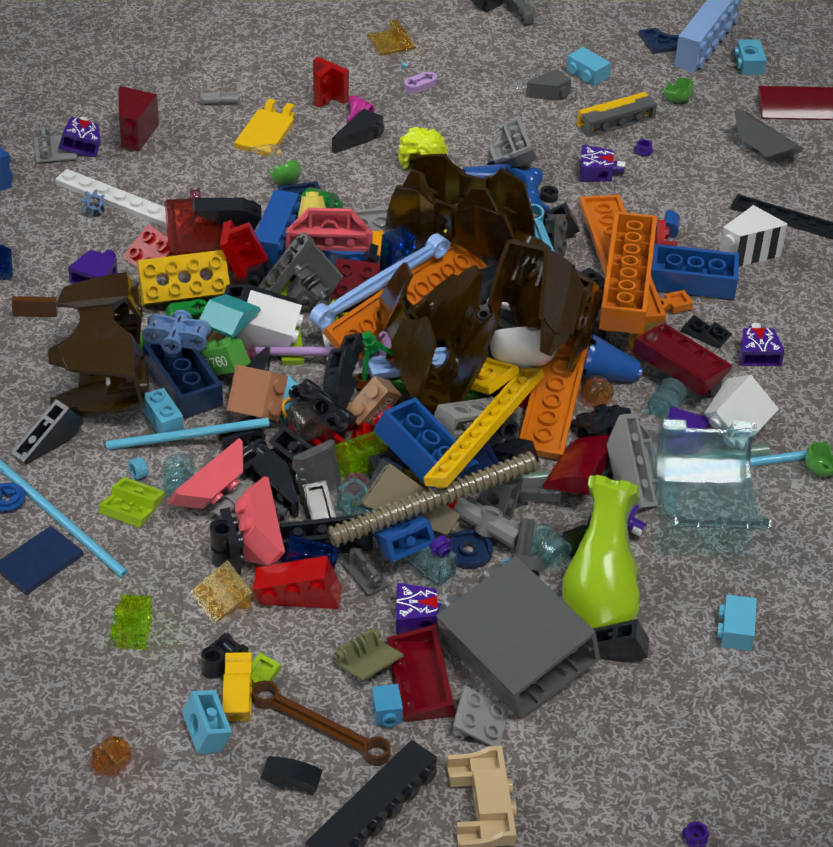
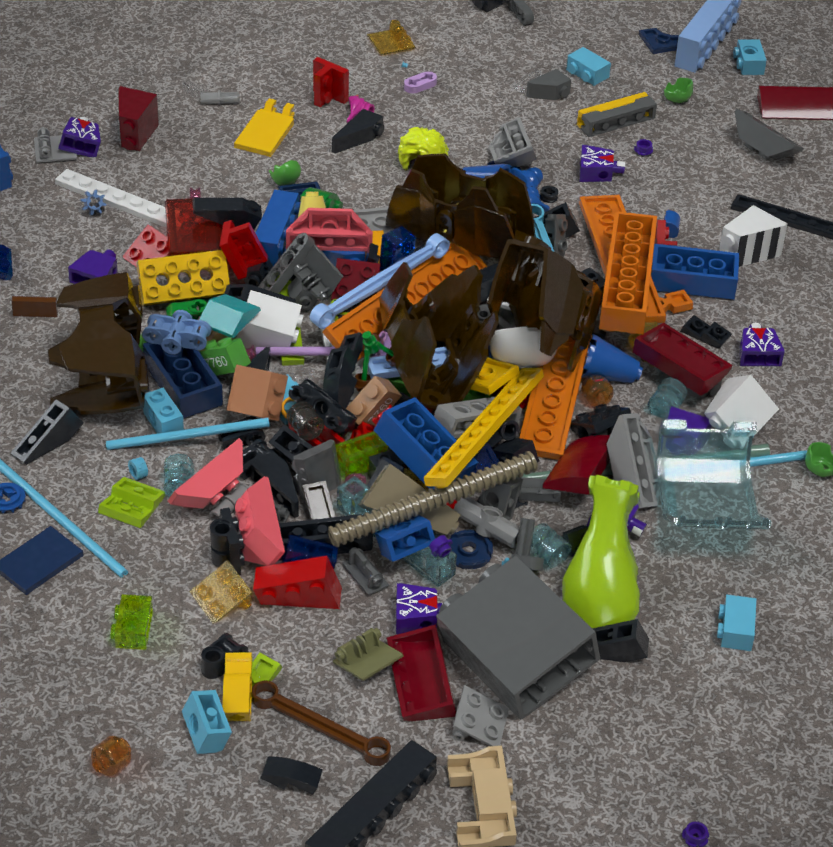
clear bracket [250,143,284,167] -> none
dark azure brick [371,684,403,727] -> none

